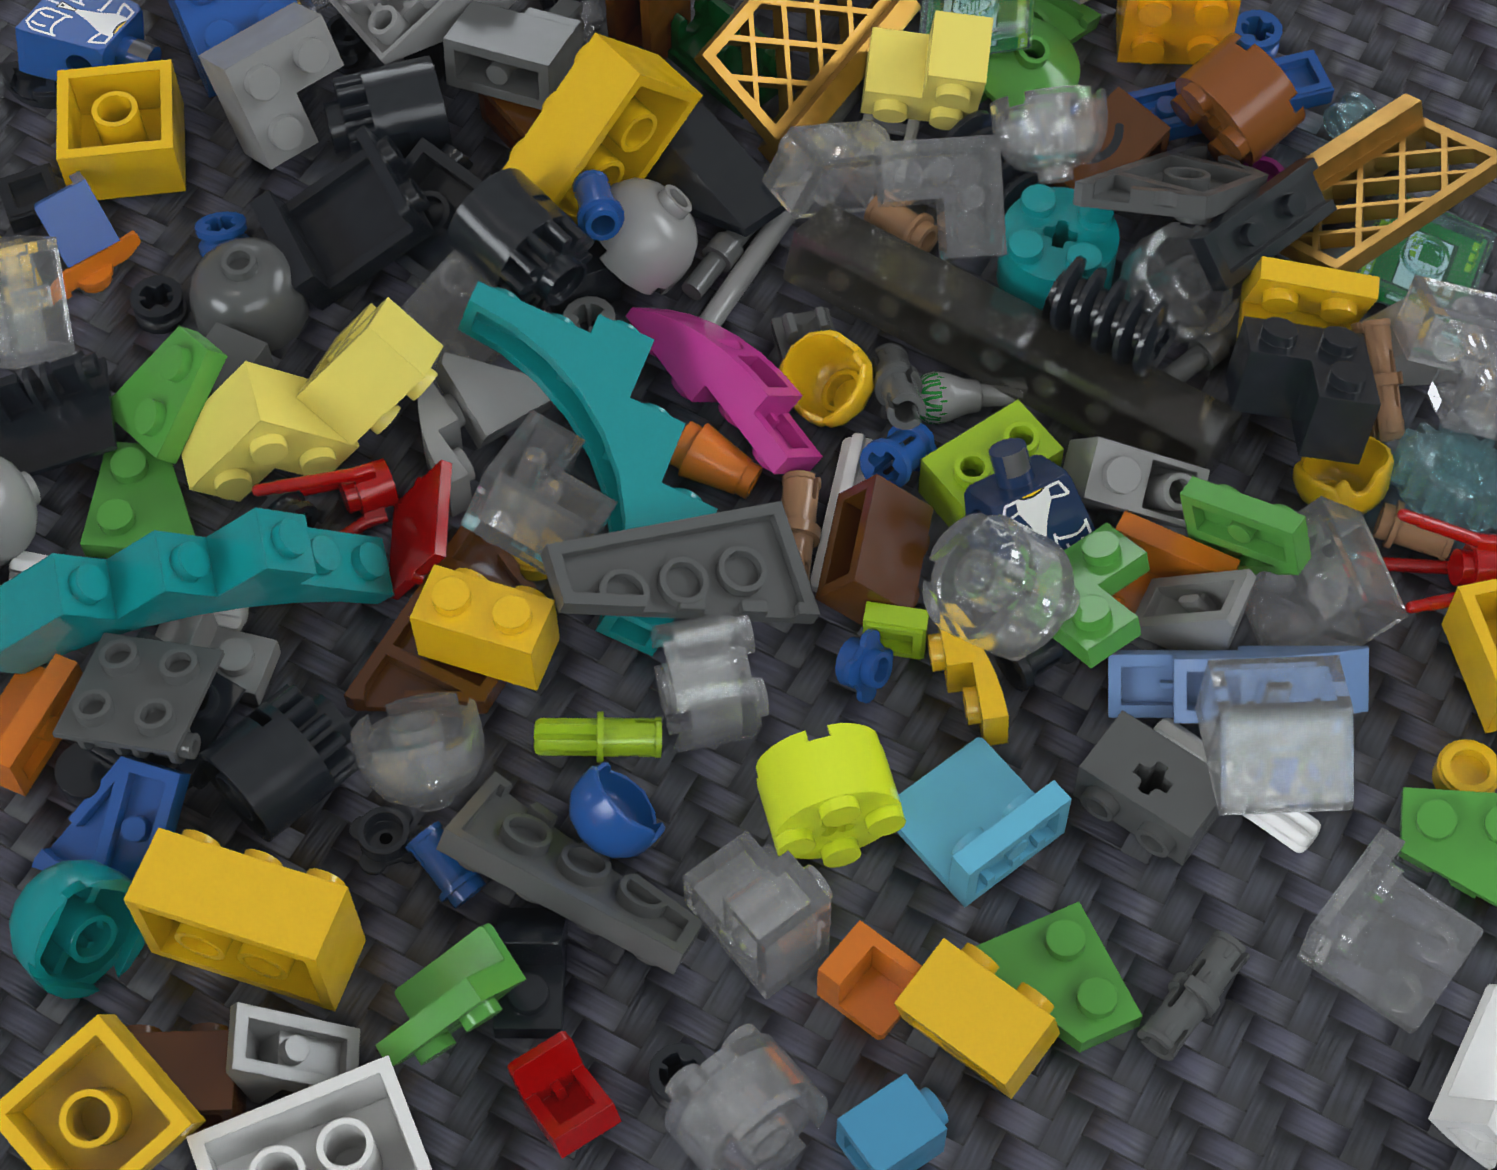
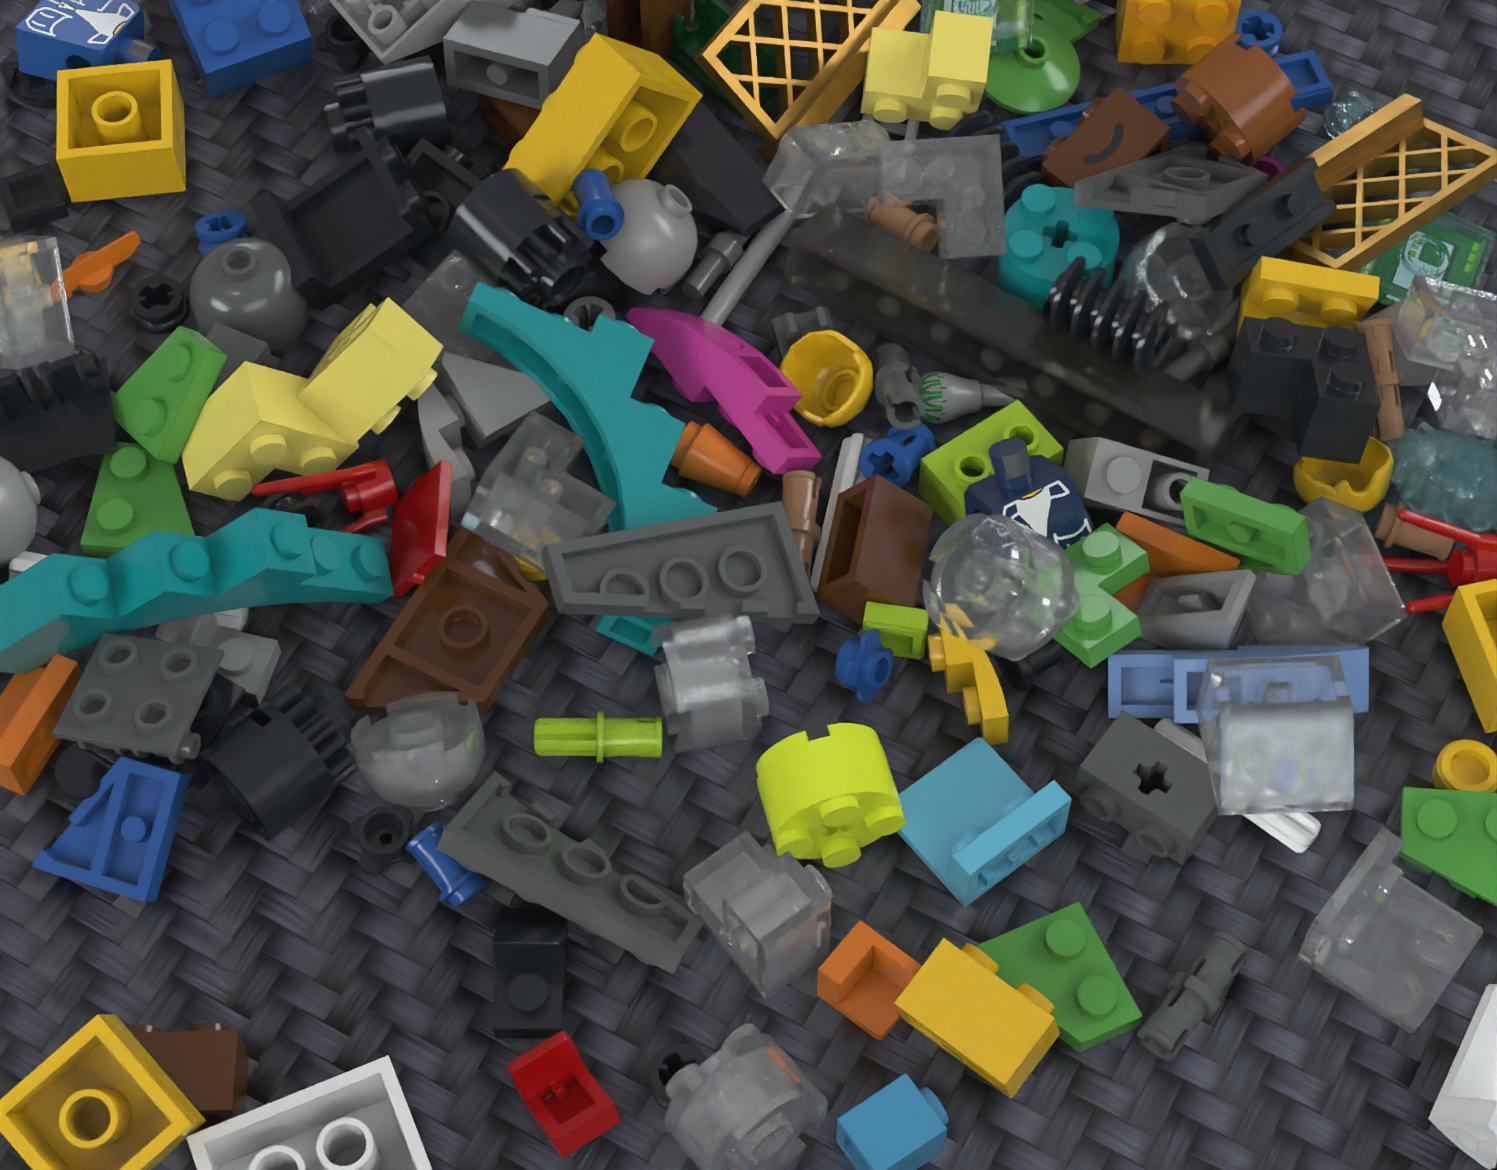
teal cylinder [9,860,145,999] -> none
blue panel [34,171,120,268] -> none
yellow brick [123,827,366,1012] -> none
light grey brick [198,2,344,169] -> none
light grey slope [226,1002,360,1104] -> none
bright green bracket [375,923,526,1067] -> none
yellow brick [410,564,560,691] -> none
blue hair [569,762,665,859] -> none
clear cylinder [990,85,1108,184] -> none

